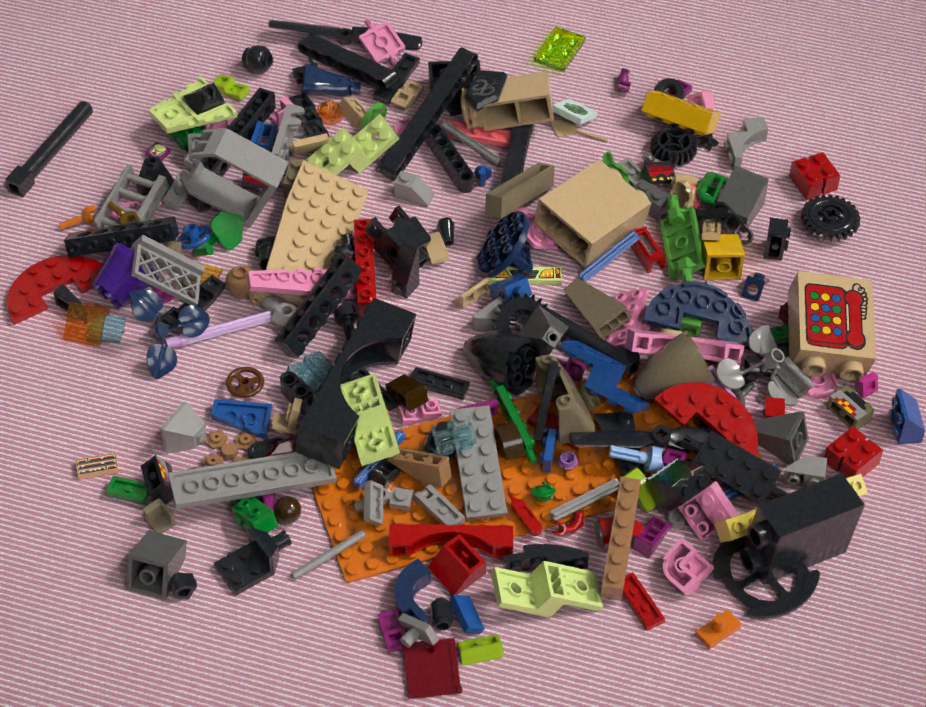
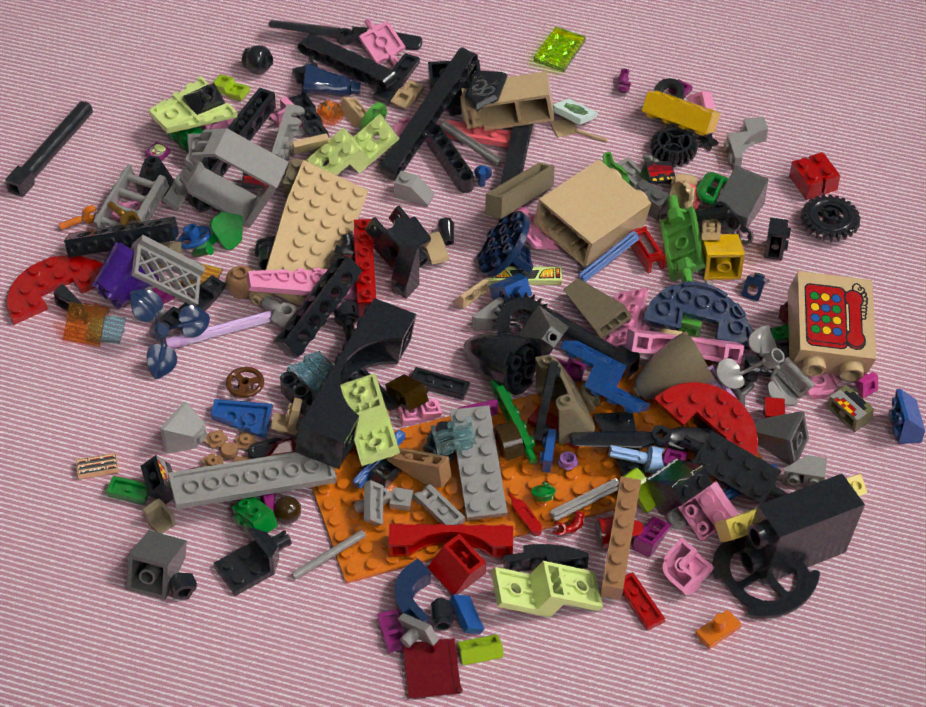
blue window [251,121,279,153] -> none
red piece [824,426,883,478] -> none

